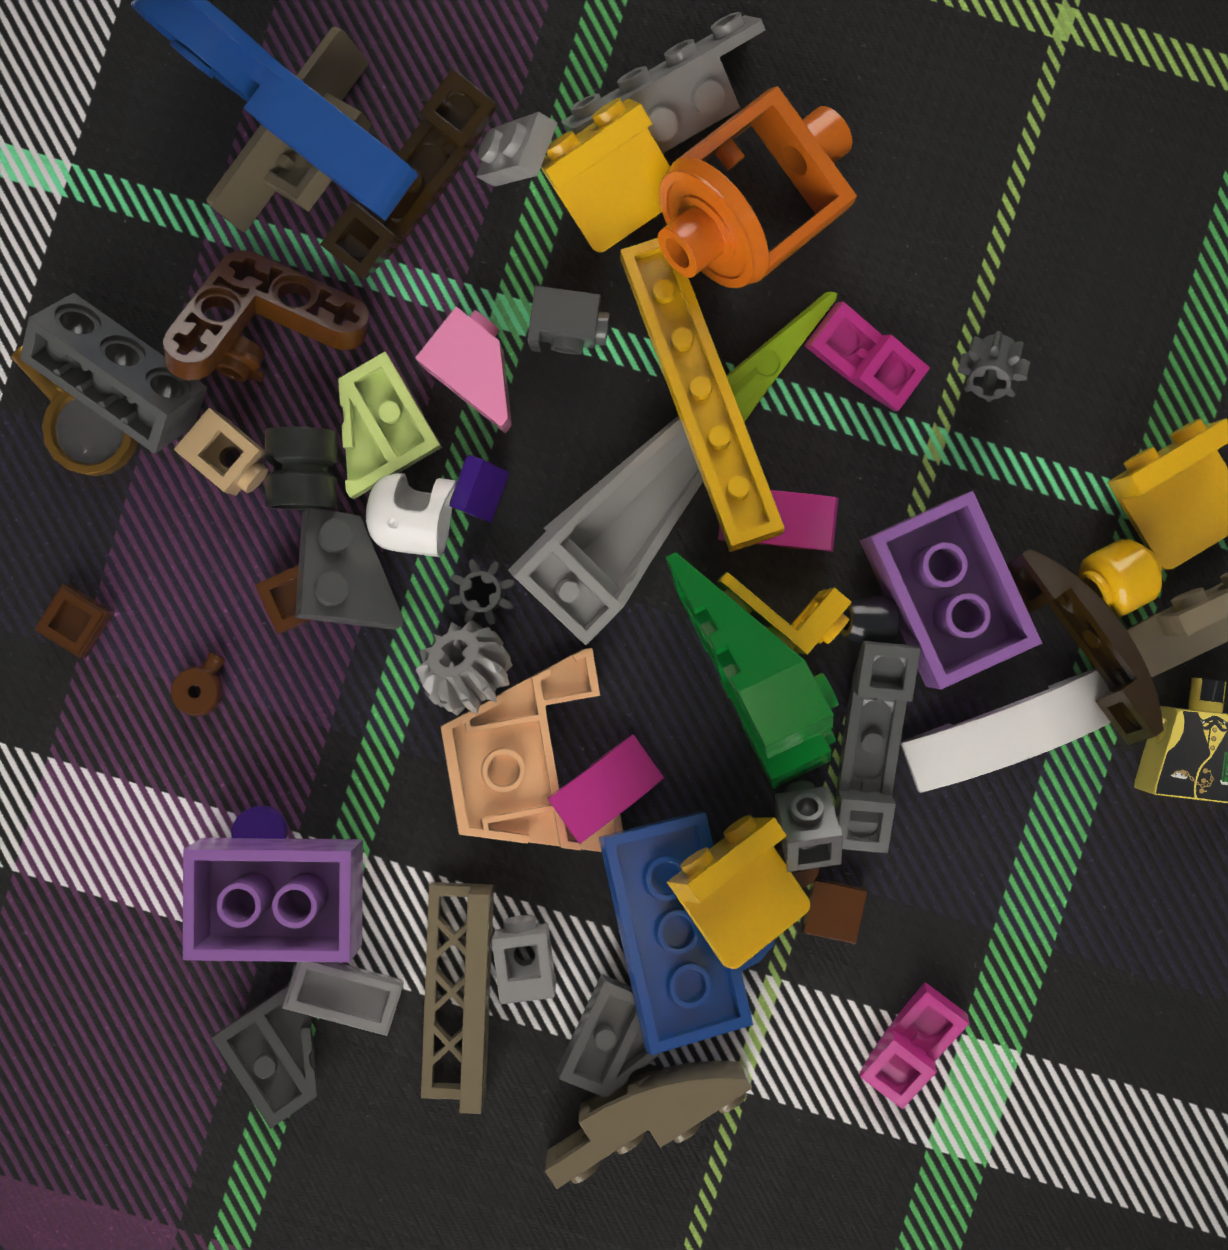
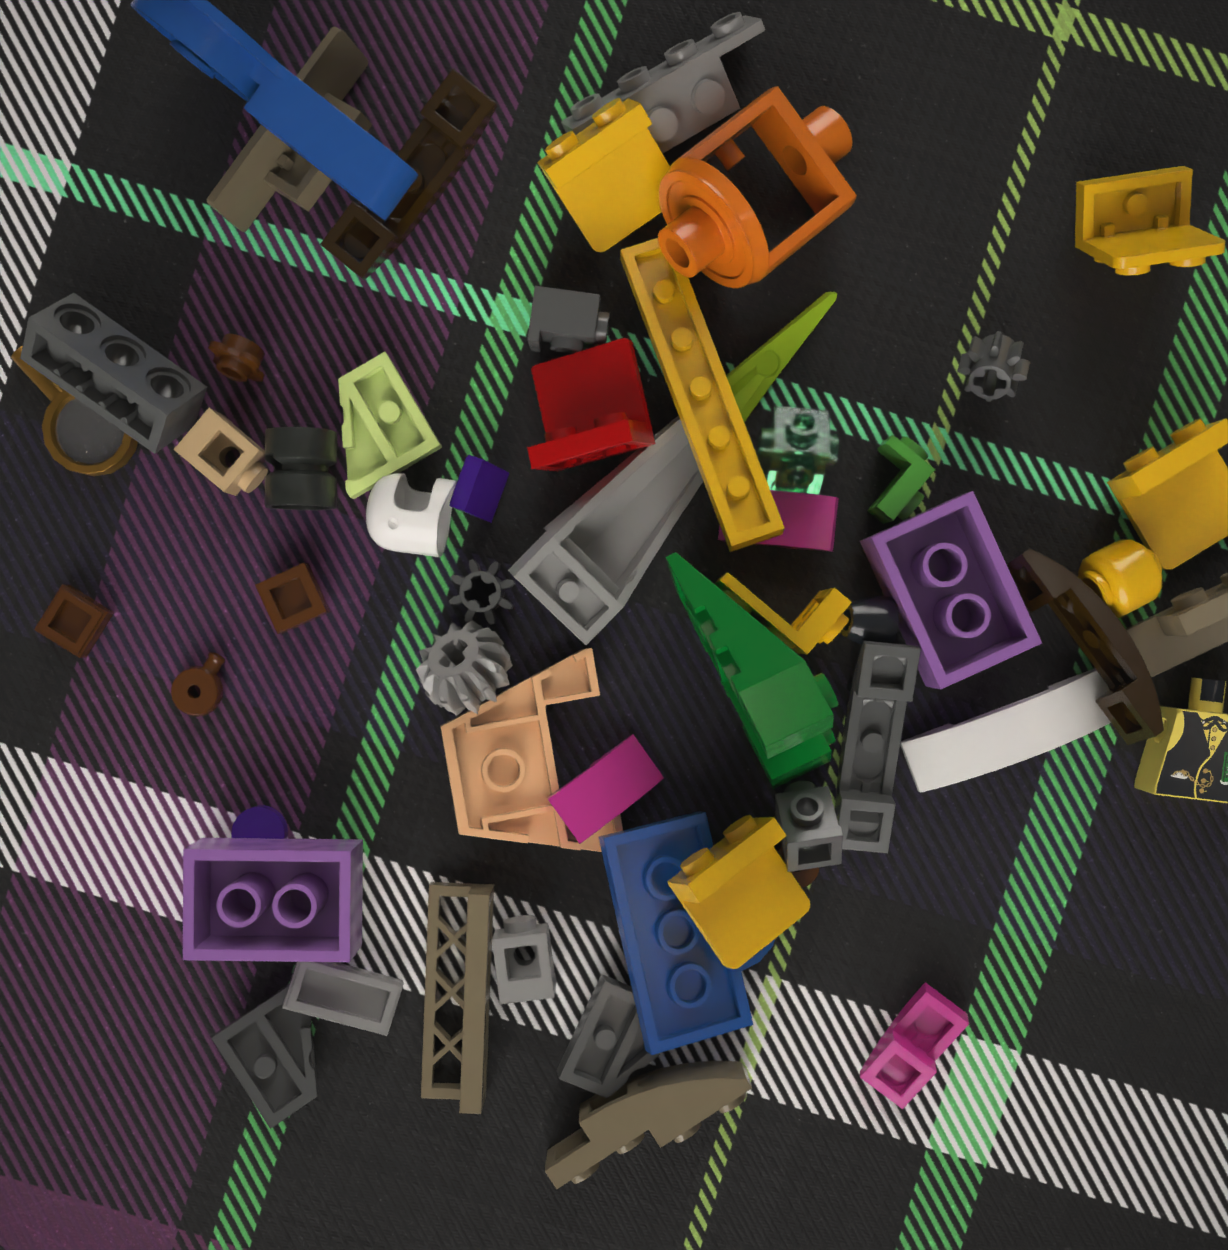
reddish brown beam [163,250,369,380] -> none
dark grey wing [295,507,403,630] -> none
bright pink slope [415,307,512,434] -> none
light grey plate [476,112,557,187] -> none
reddish brown tile [801,878,867,944] -> none
dark pink slope [804,302,930,411] -> none
none -> red bracket [527,338,656,471]
none -> clear green brick [758,406,839,494]
none -> bright green bracket [867,435,935,524]
none -> yellow bracket [1075,166,1225,275]

